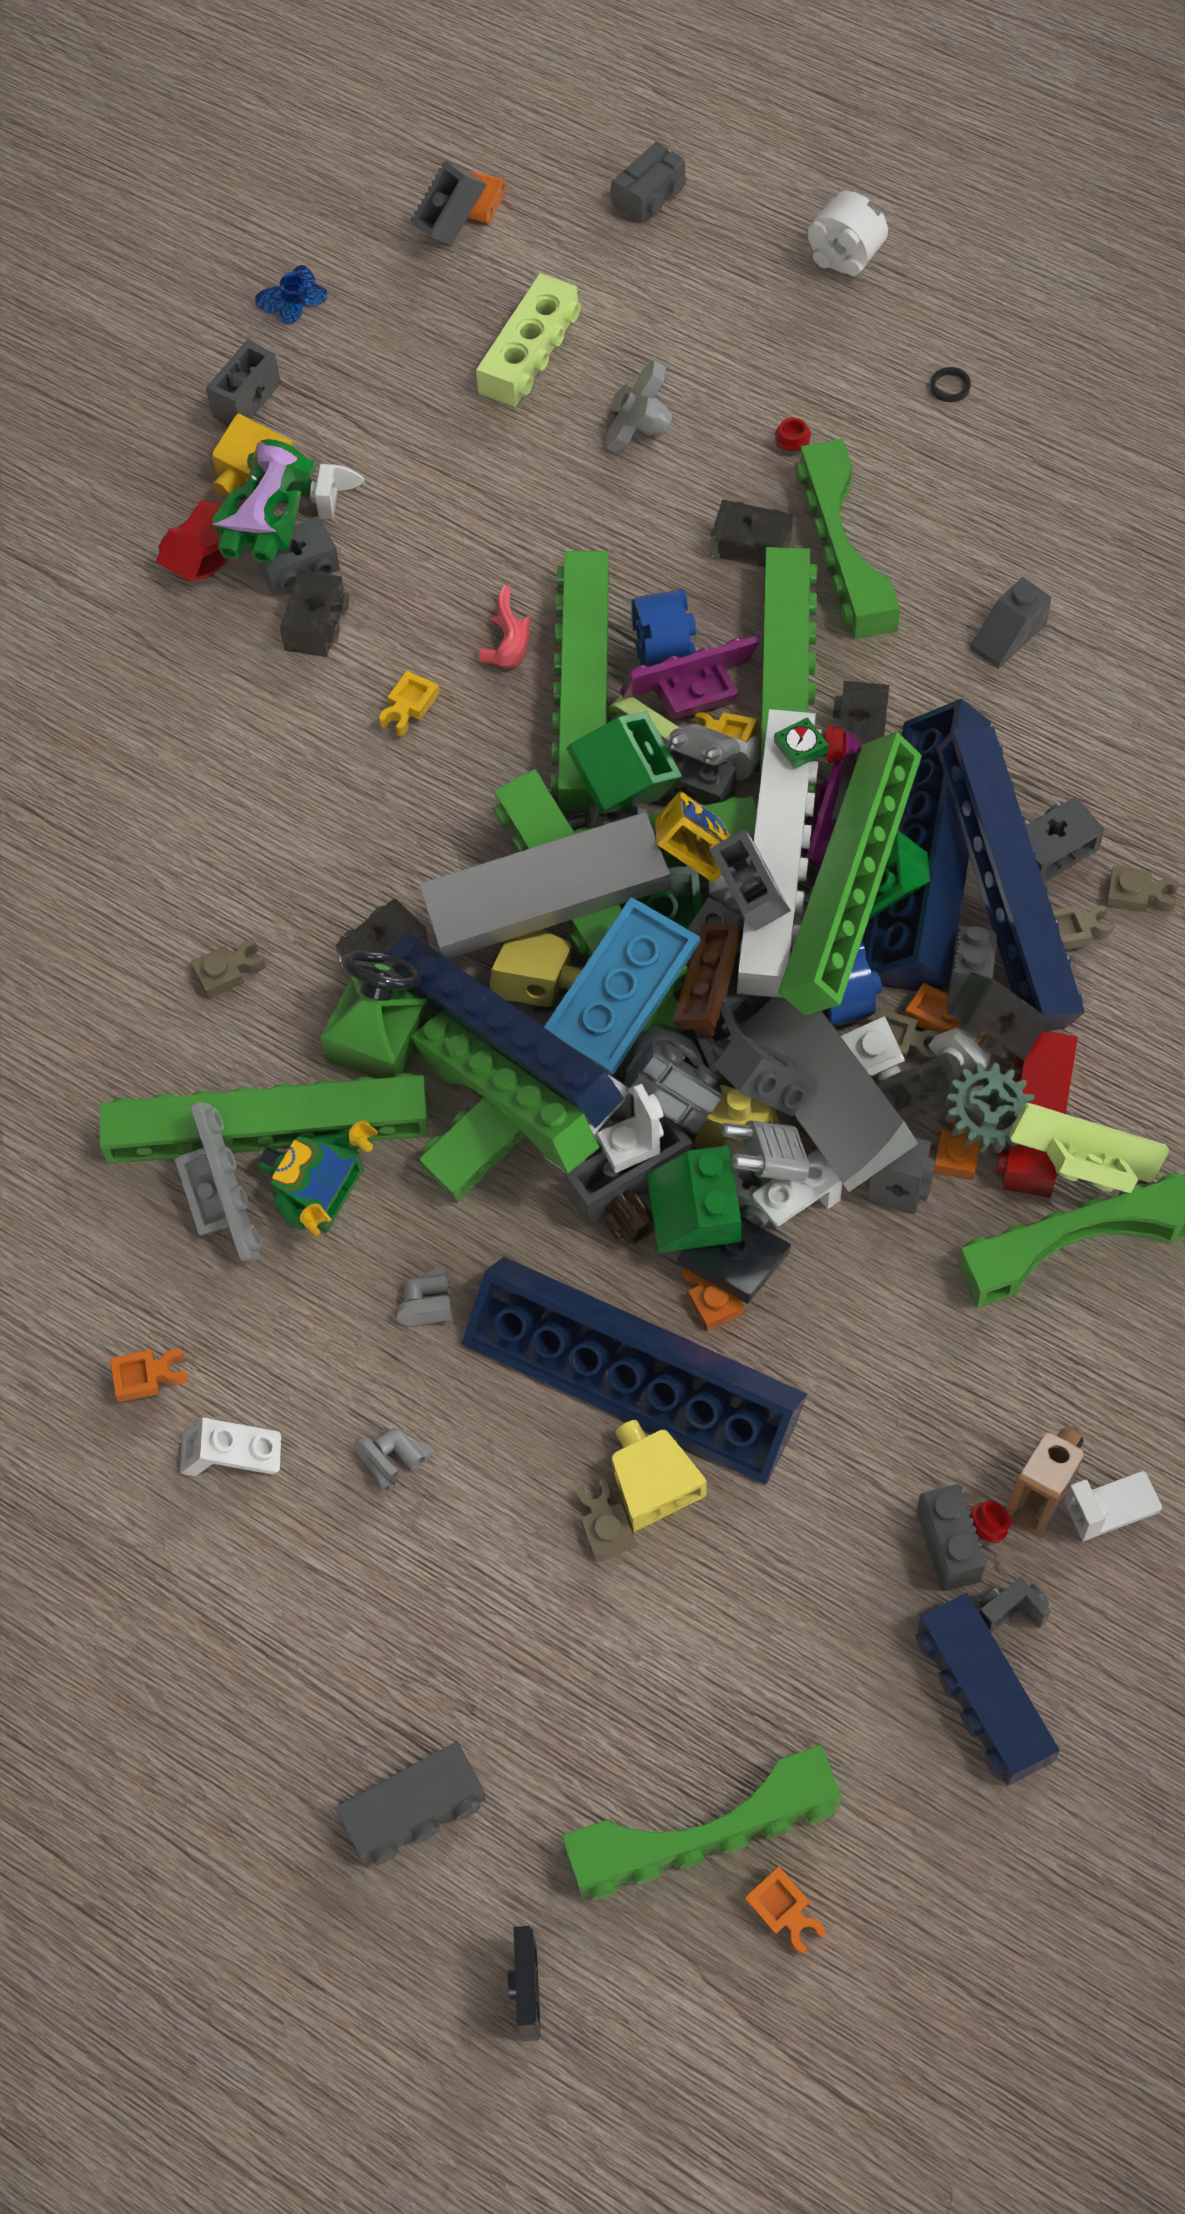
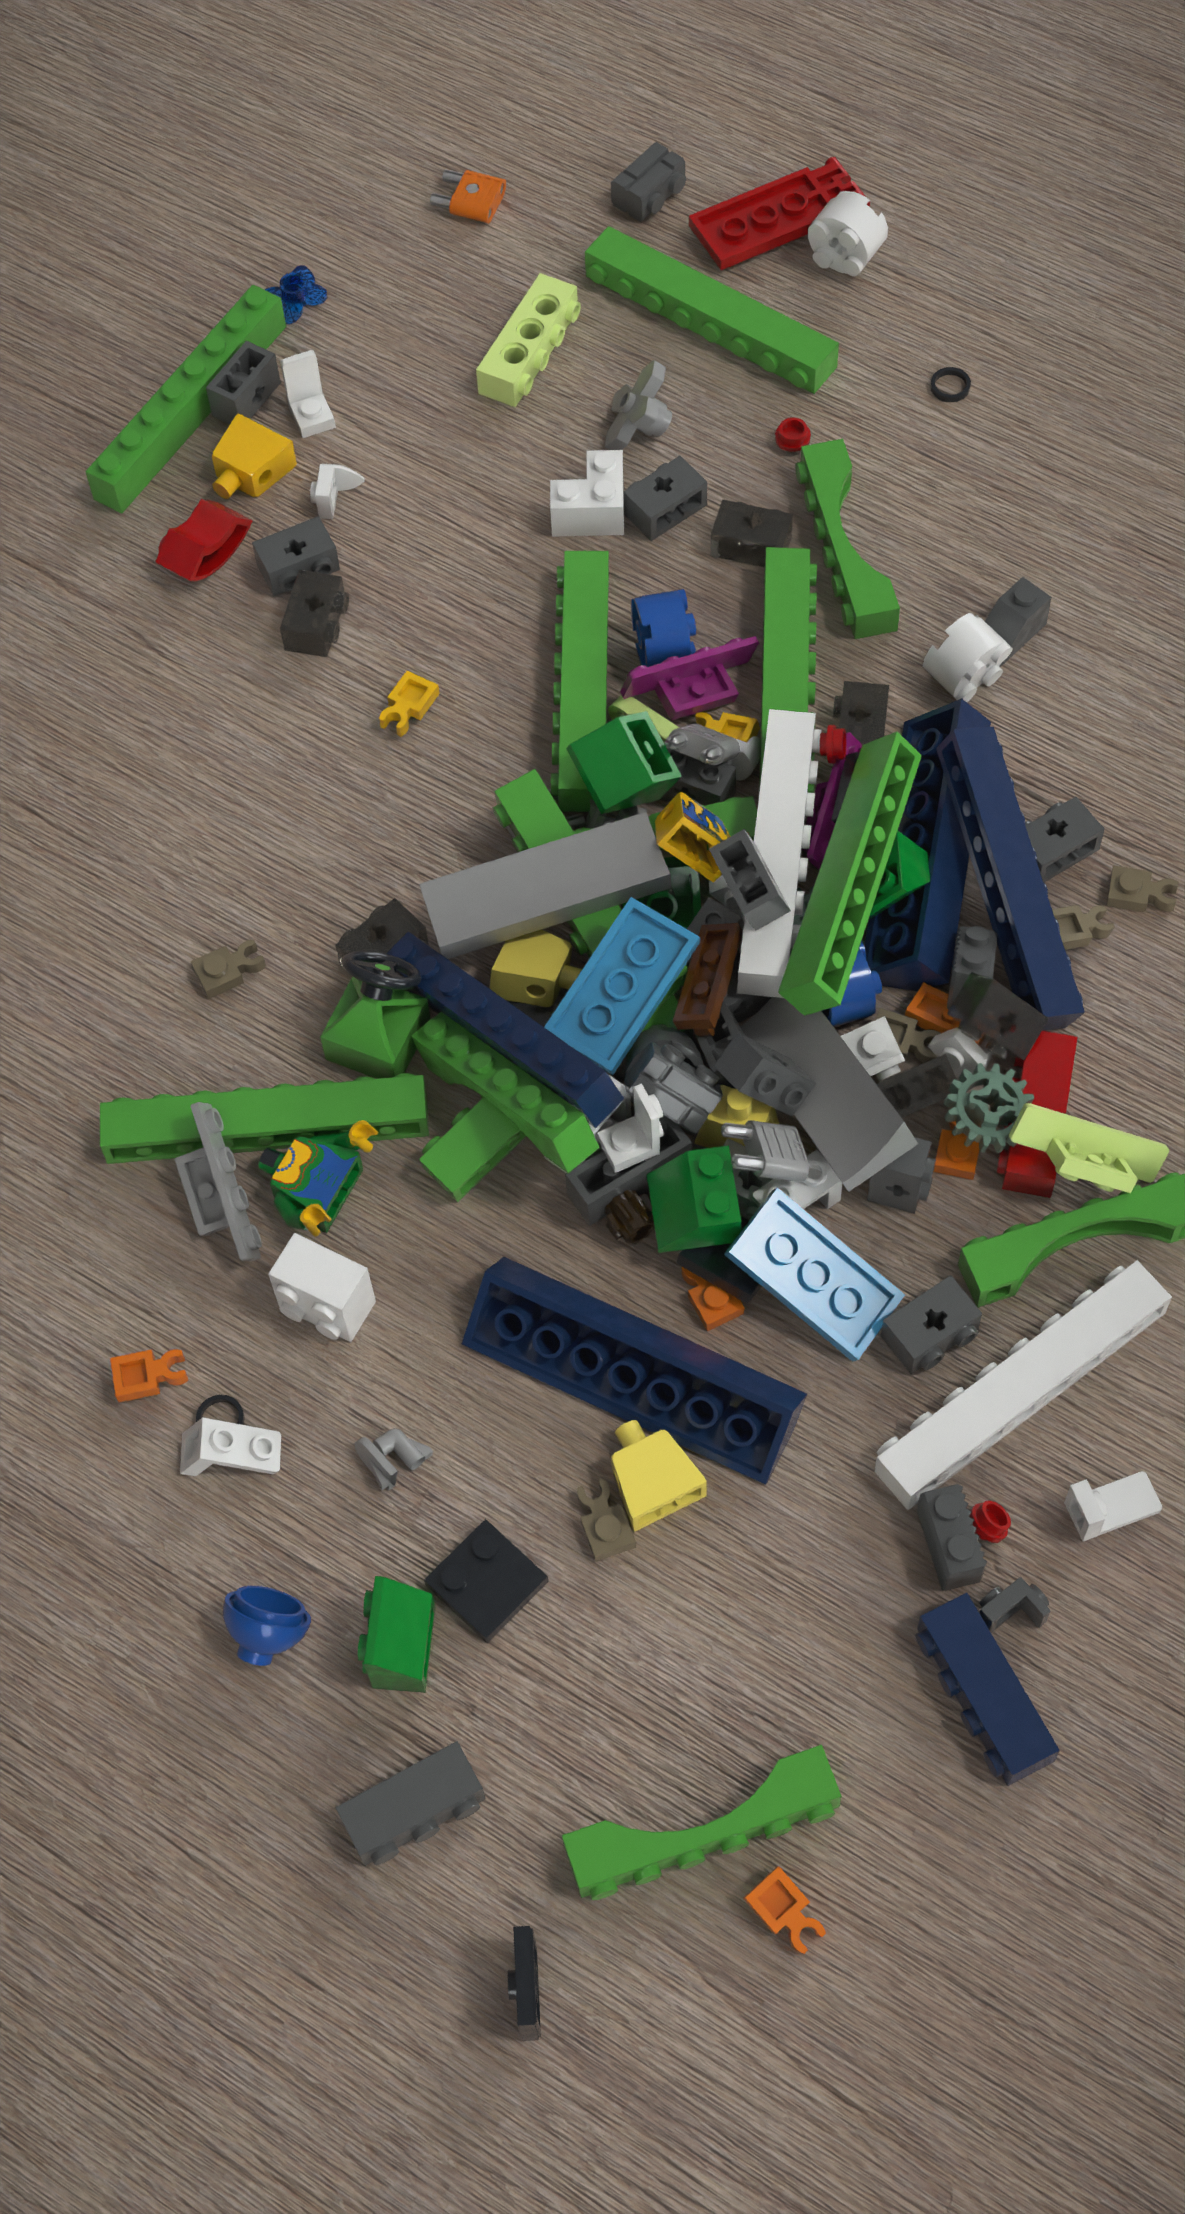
green hips [212,439,317,563] -> none
light grey piece [396,1266,452,1326] -> none
dark grey brick [411,161,486,245] -> none
coral piece [479,586,531,669] -> none
tile [774,717,829,769] -> none
medium nougat torso [1006,1428,1085,1538] -> none
none -> bright green brick [85,285,286,514]
none -> black piece [196,1395,245,1425]
none -> blue piece [223,1586,311,1666]
none -> white brick [268,1233,376,1342]
none -> white bracket [280,350,336,438]
none -> green slope [358,1576,436,1693]
none -> black plate [424,1519,549,1644]
none -> white brick [550,450,624,537]
none -> bright green brick [585,226,839,394]
none -> dark grey brick [624,456,707,541]
none -> red hinge [689,157,870,270]
none -> plate [724,1188,905,1362]
none -> white brick [874,1260,1172,1510]
none -> dark grey brick [881,1275,982,1375]
none -> white brick [923,613,1013,702]

